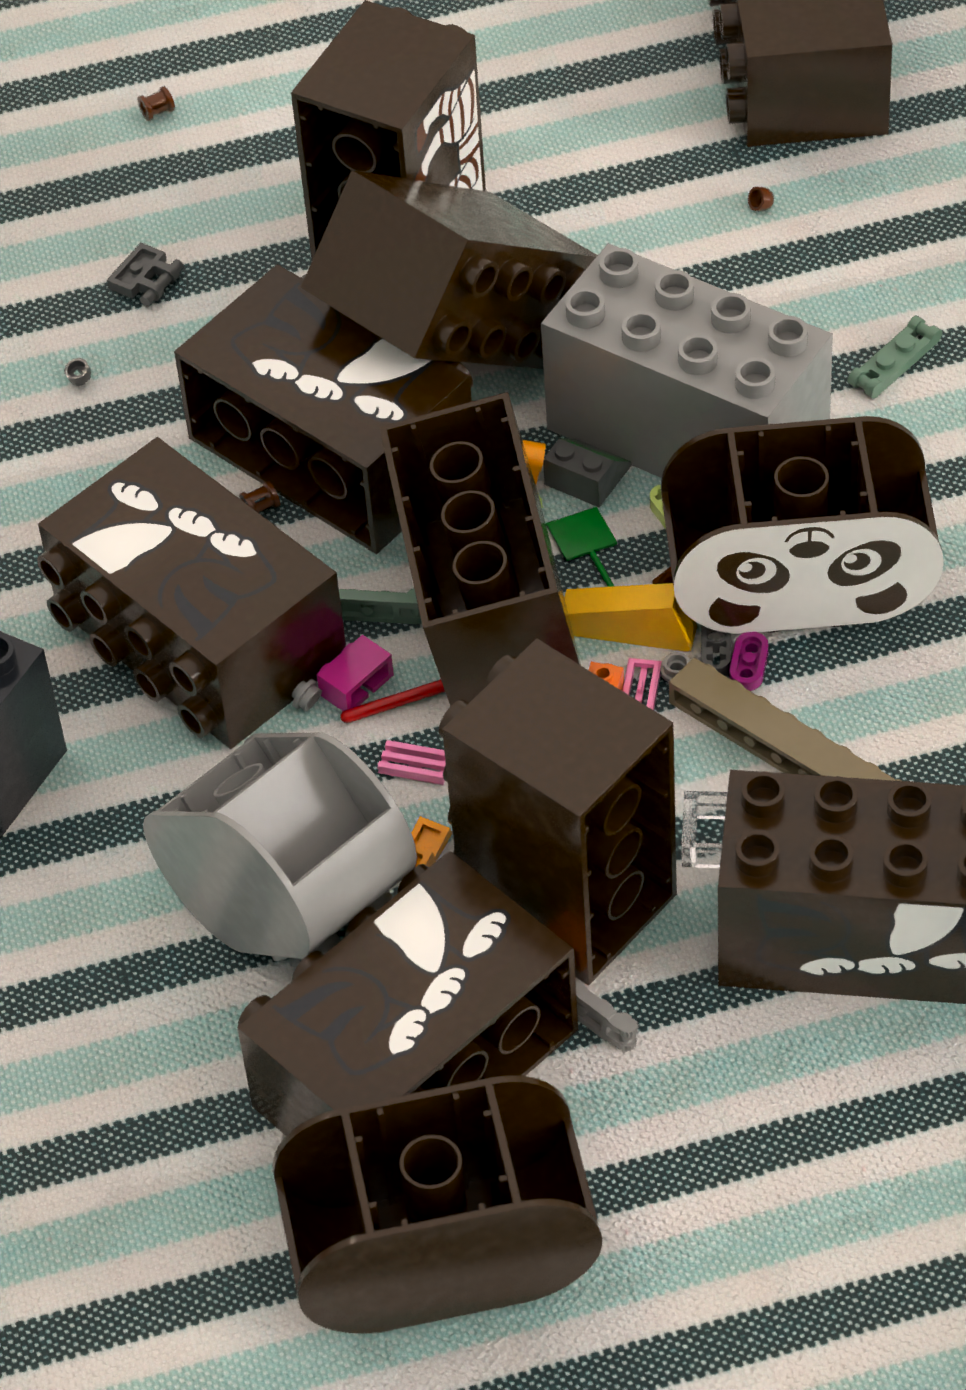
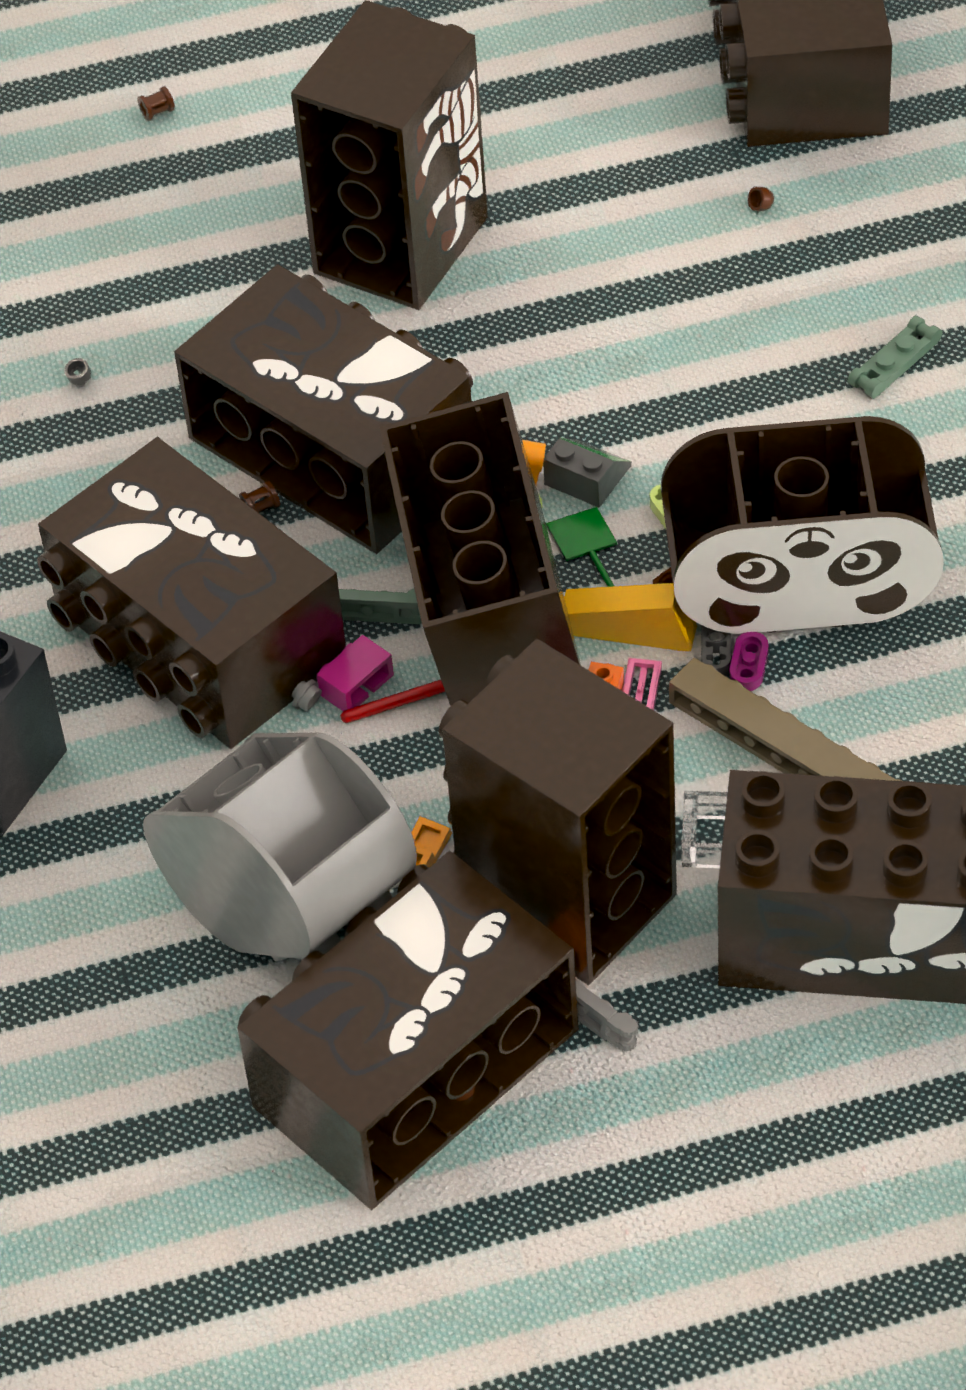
dark grey plate [106,242,184,307] -> none
dark brown brick [272,1075,603,1334] -> none
dark brown brick [301,170,598,369] -> none
bright pink tile [378,740,446,785] -> none
light grey brick [541,243,833,478] -> none
light grey plate [660,652,691,682] -> none

